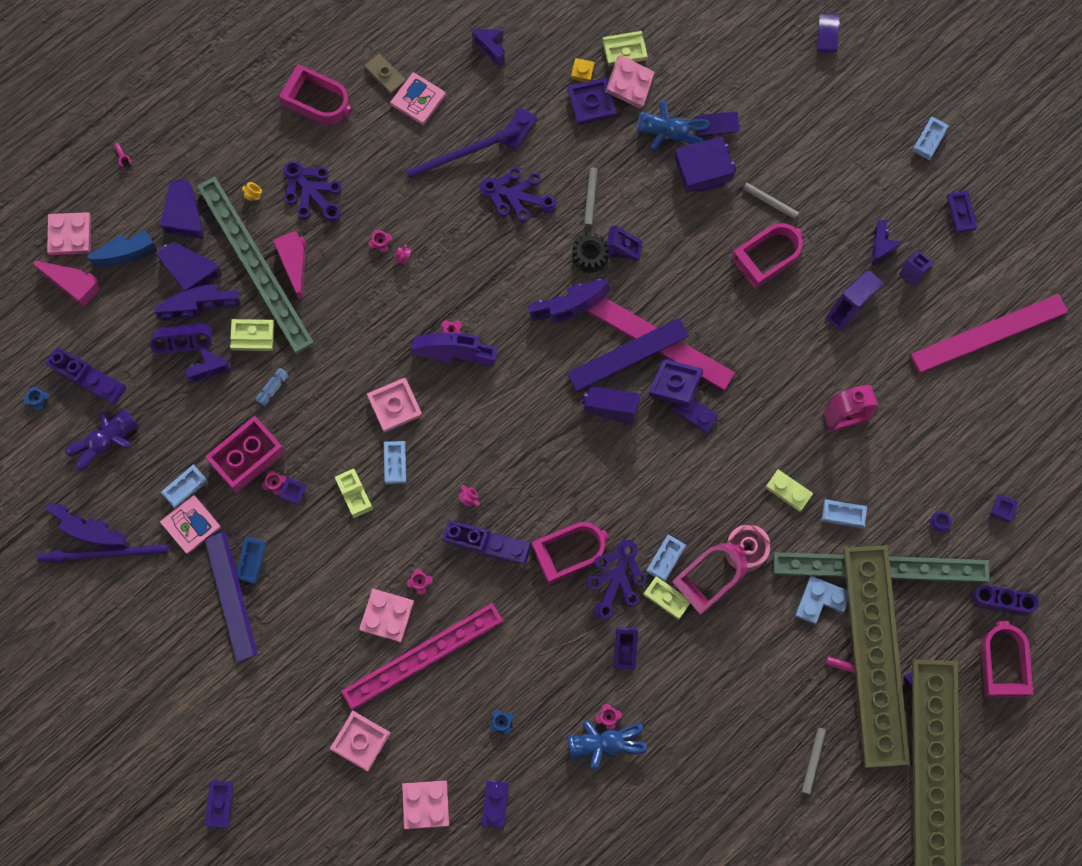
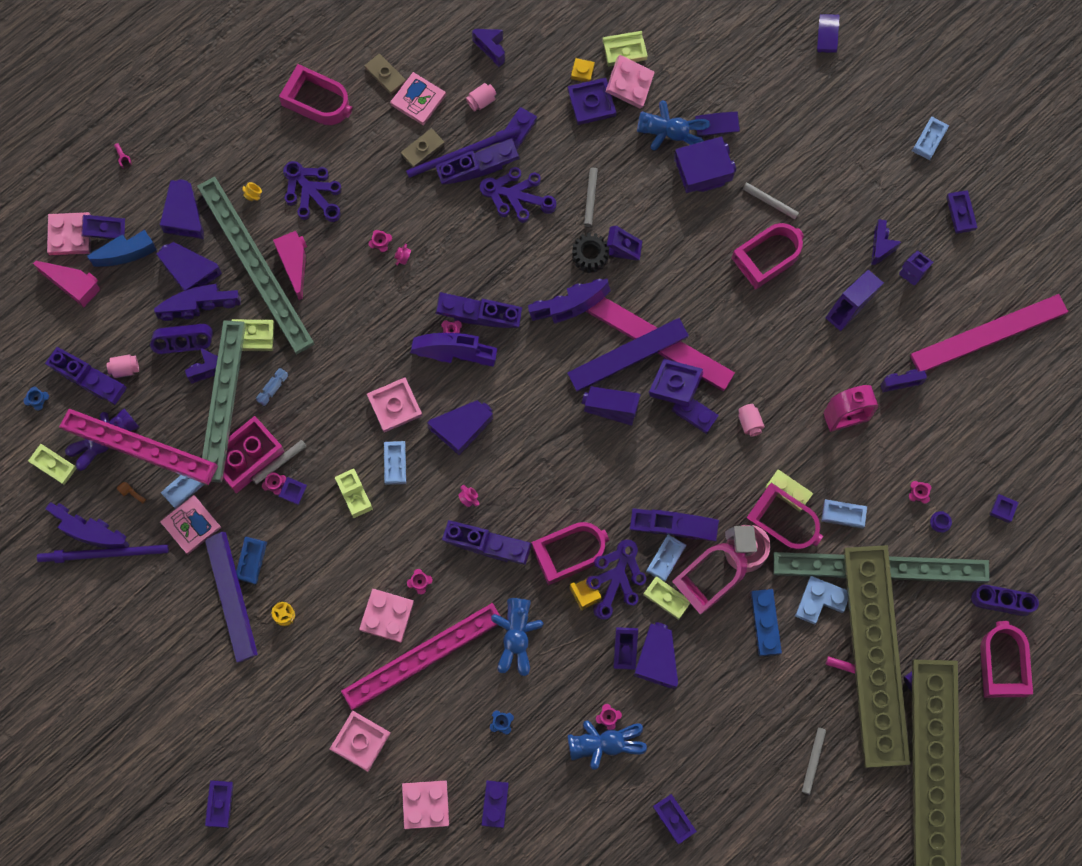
none -> yellowish green plate [28,444,77,485]
none -> dark pink tile [59,409,218,485]
none -> dark purple plate [81,215,125,239]
none -> bright pink brick [107,354,139,378]
none -> dark orange hand [117,482,146,504]
none -> sand green plate [202,321,246,483]
none -> light grey bar [251,440,306,485]
none -> yellow wheel [271,602,295,626]
none -> dark tan plate [401,128,445,168]
none -> dark purple slope [427,400,493,455]
none -> dark purple slope [435,138,520,185]
none -> dark purple slope [435,292,522,328]
none -> bright pink brick [466,83,497,112]
none -> blue animal [491,598,543,676]
none -> yellow panel [570,579,601,611]
none -> dark purple slope [630,508,719,542]
none -> dark purple slope [634,622,678,690]
none -> dark purple plate [653,794,697,845]
none -> light grey panel [725,526,757,556]
none -> bright pink brick [738,404,765,437]
none -> dark pink window [747,482,823,549]
none -> blue plate [751,589,782,656]
none -> dark purple plate [881,369,927,393]
none -> dark pink plate [909,481,931,504]

